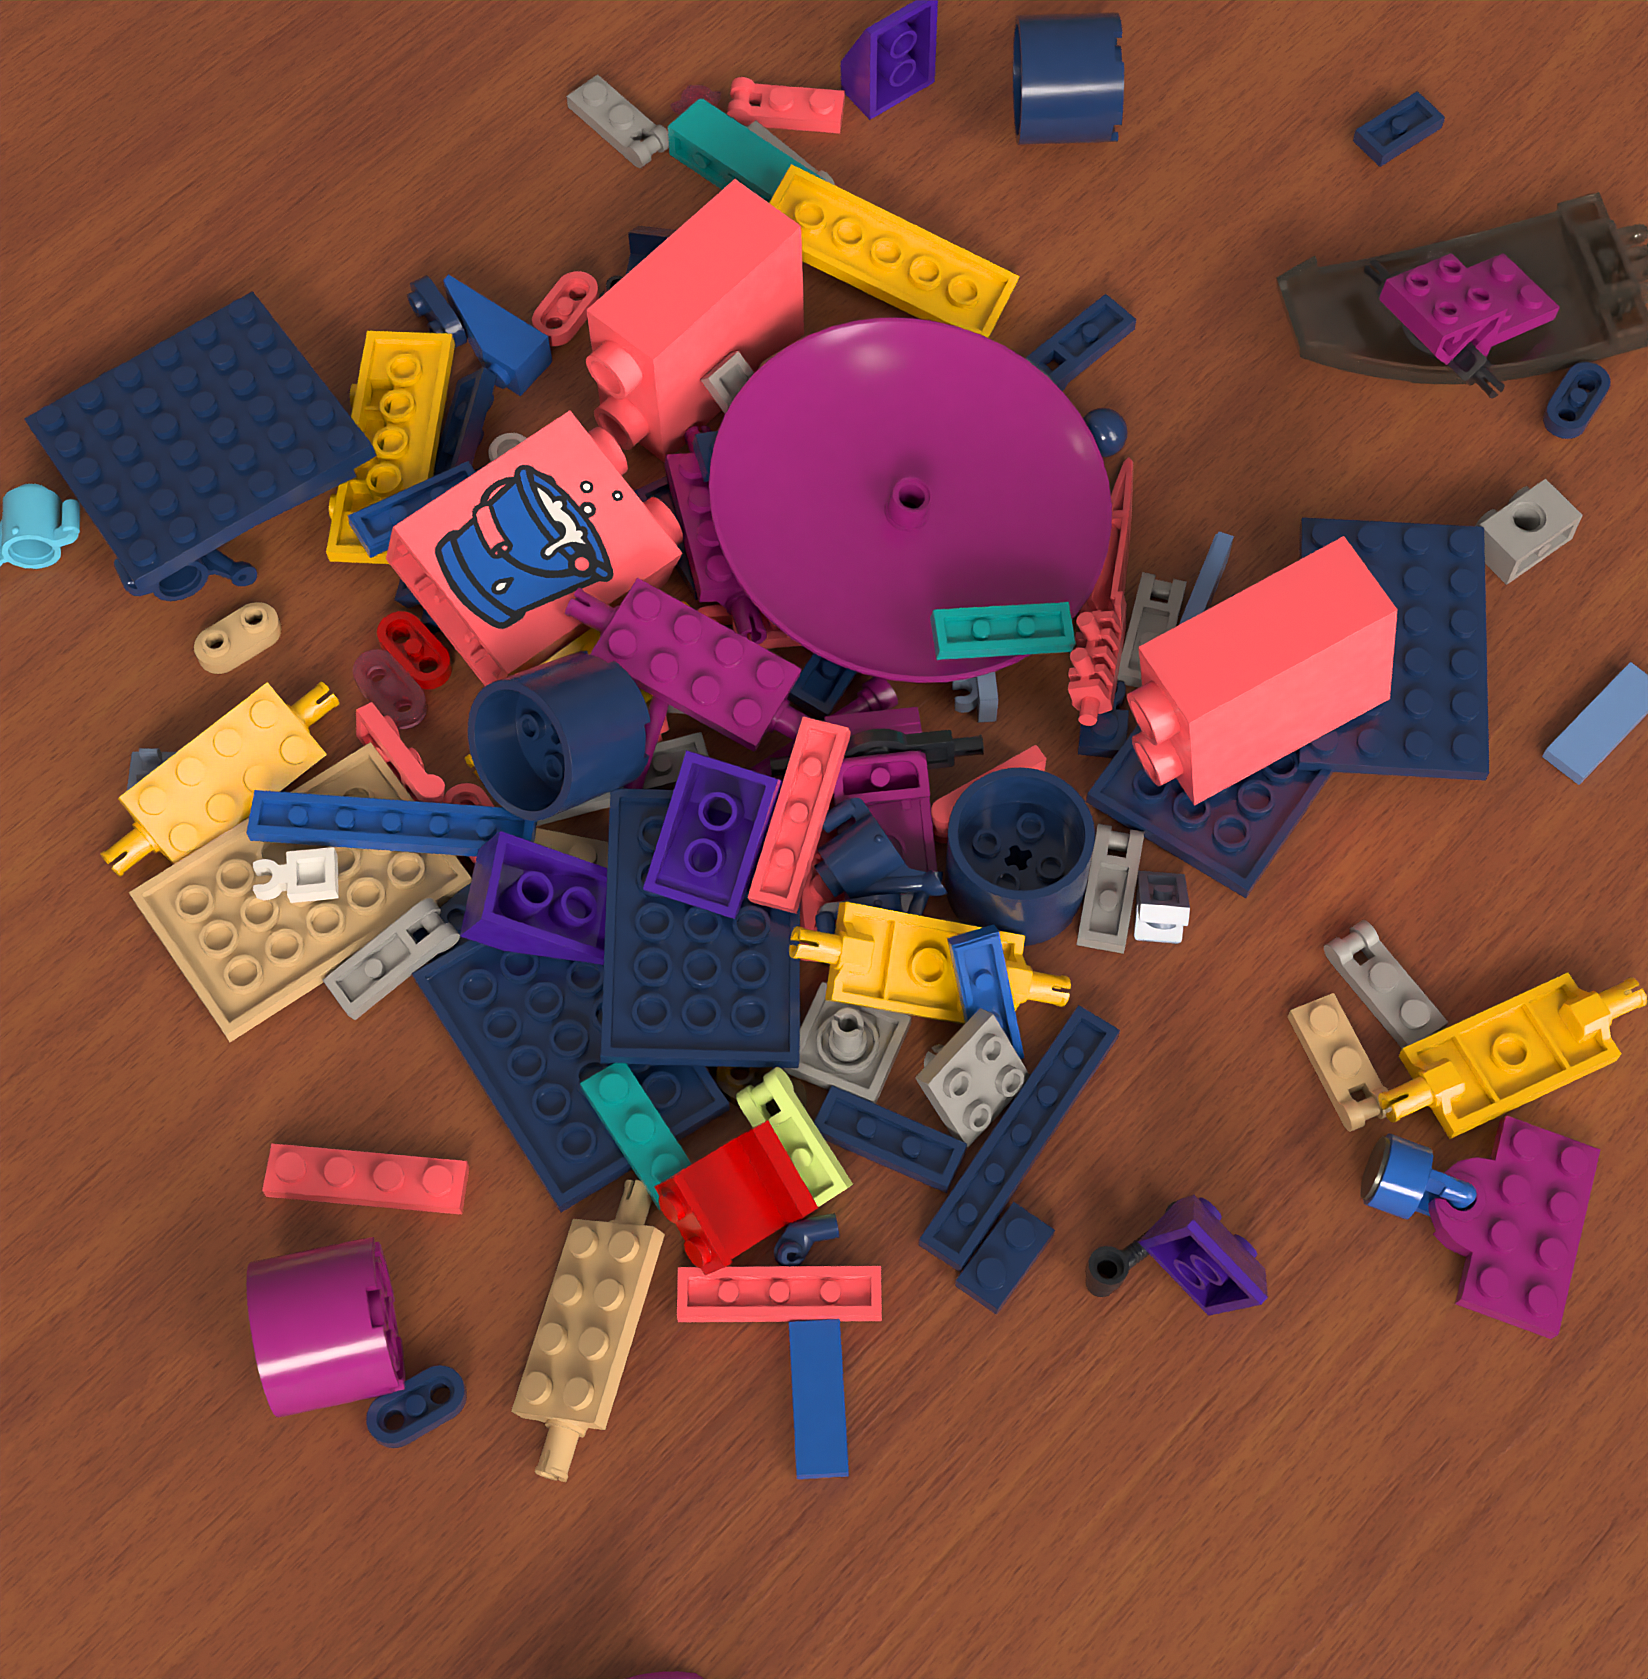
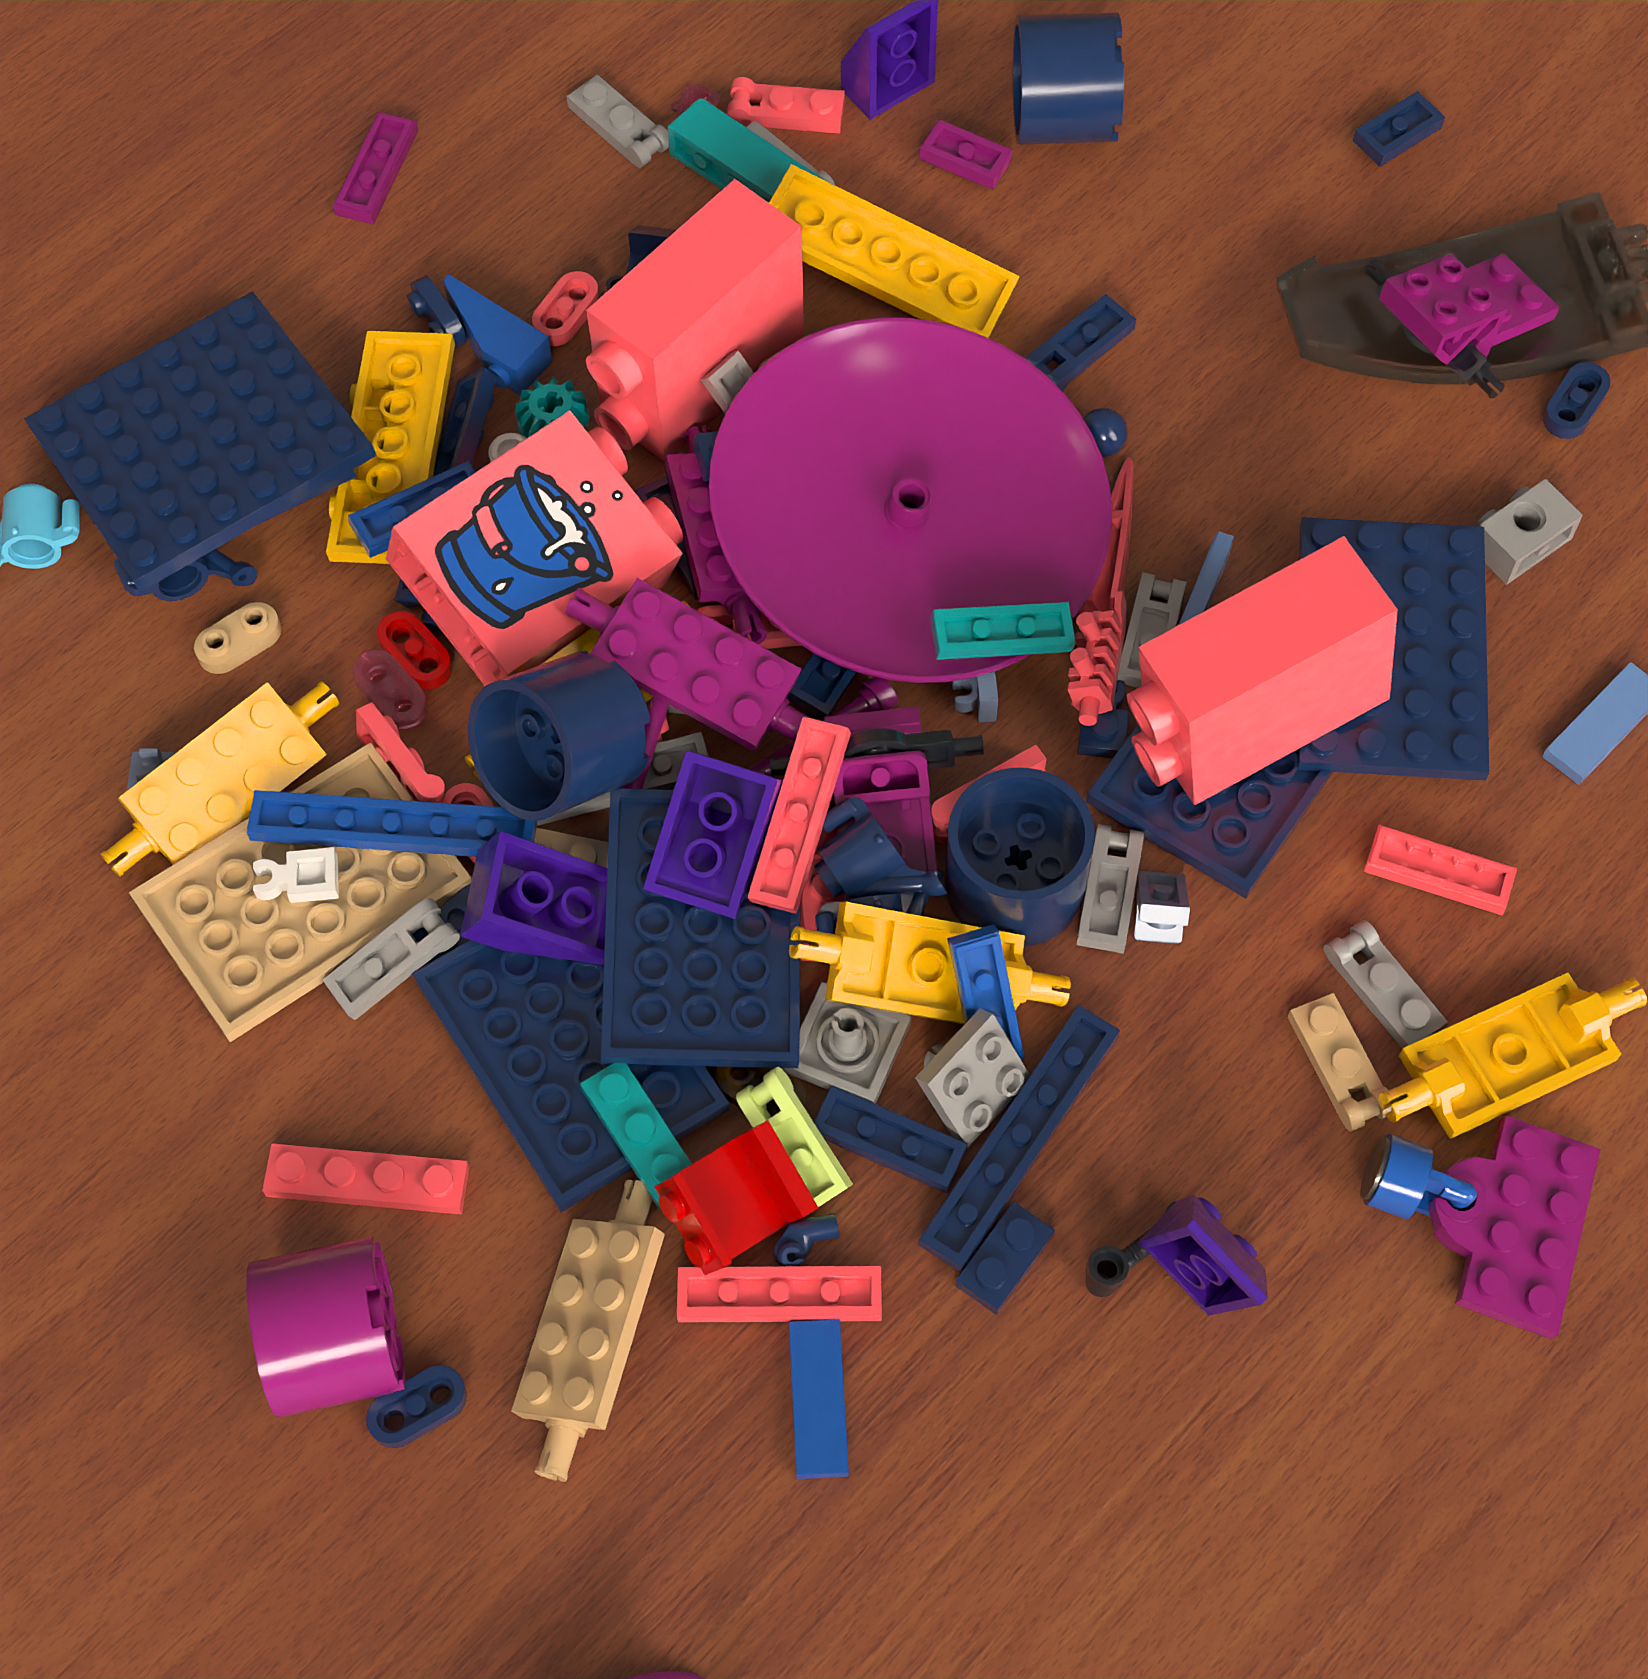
none -> magenta tile [333,112,418,224]
none -> teal gear [515,376,590,438]
none -> magenta plate [919,120,1013,190]
none -> coral plate [1364,825,1517,915]

